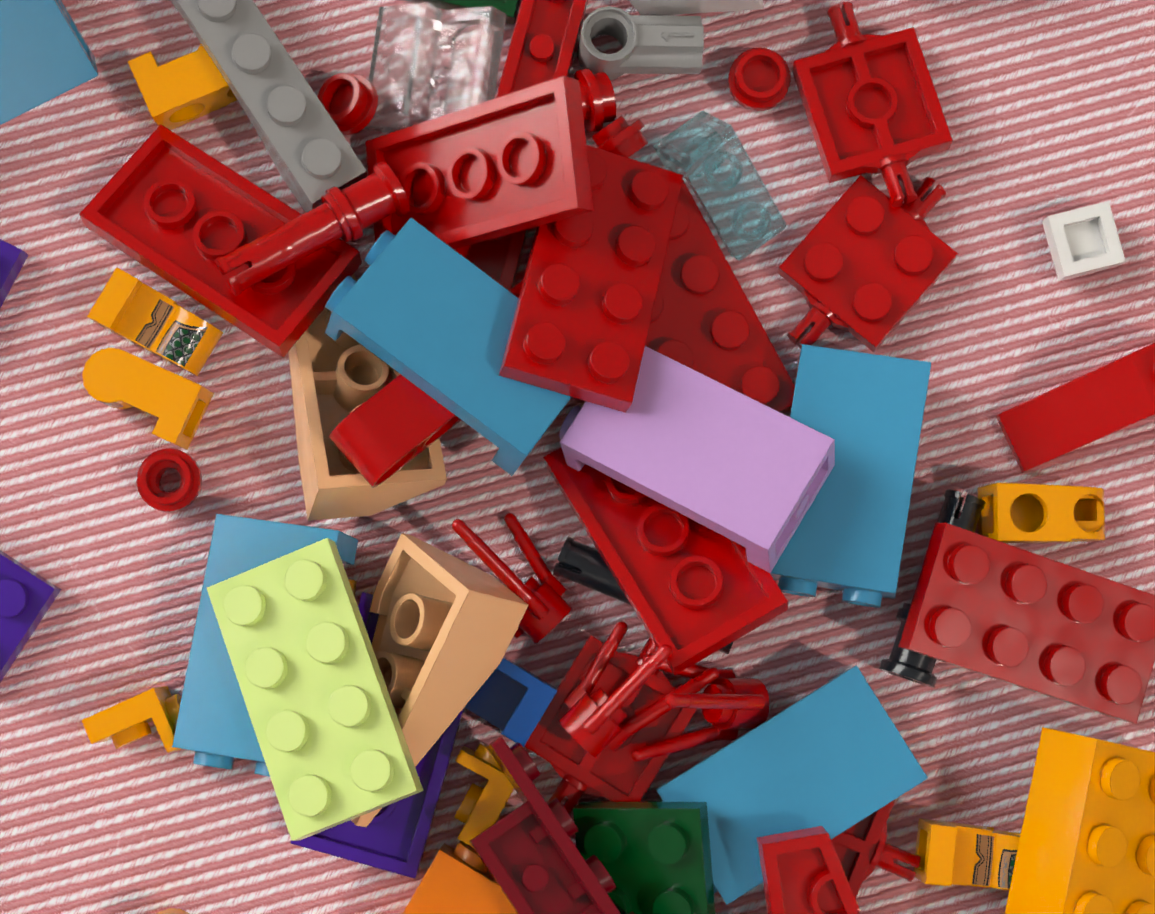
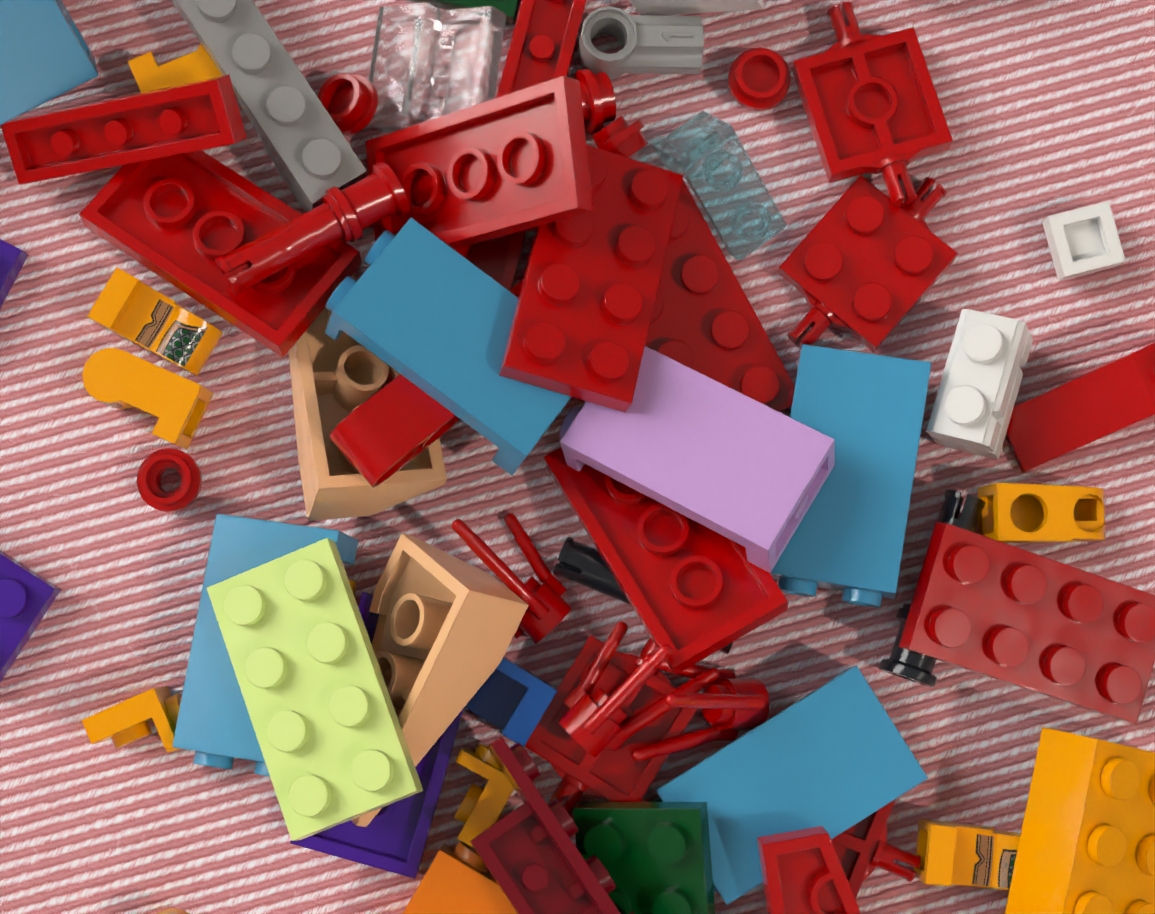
none -> red plate [0,74,247,185]
none -> white brick [926,309,1033,459]

